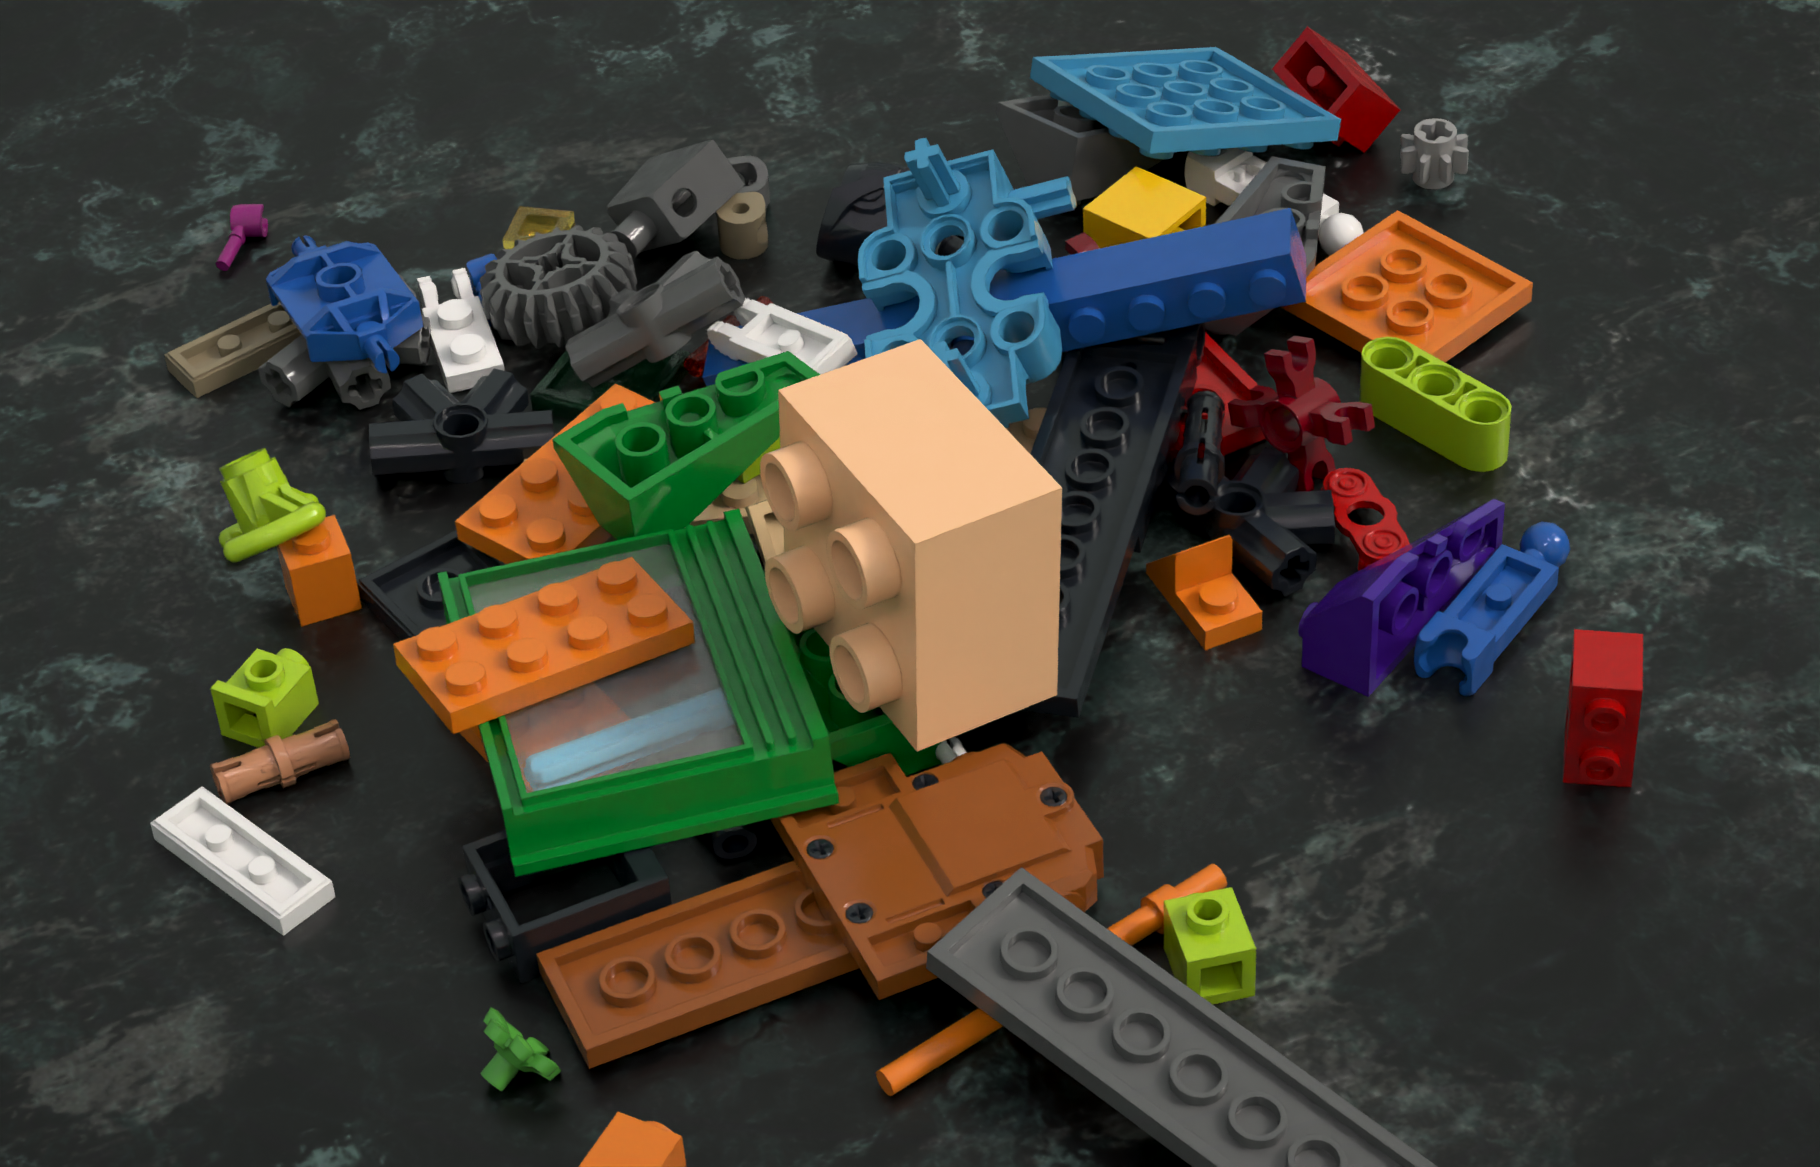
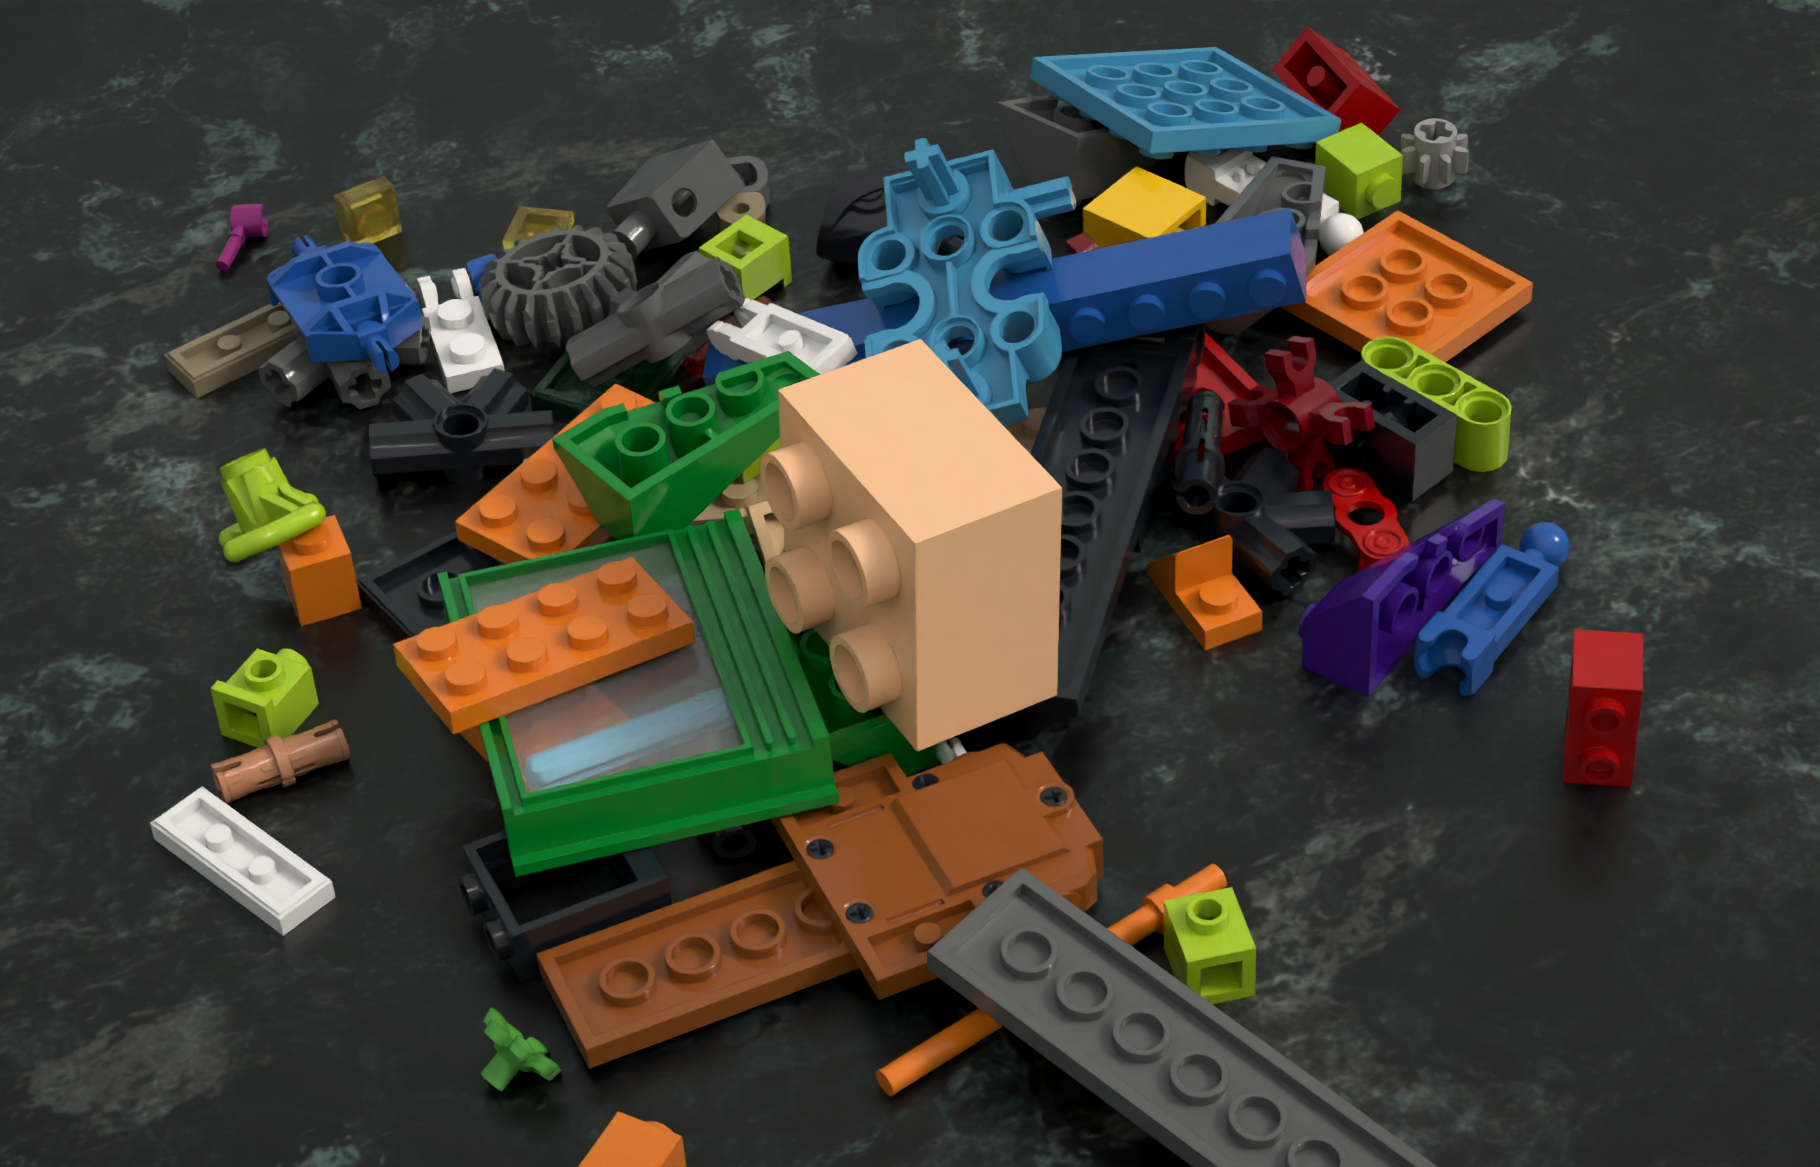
none -> clear yellow plate [334,176,402,244]
none -> lime brick [699,215,792,300]
none -> lime brick [1315,122,1403,220]
none -> black brick [1324,361,1457,501]

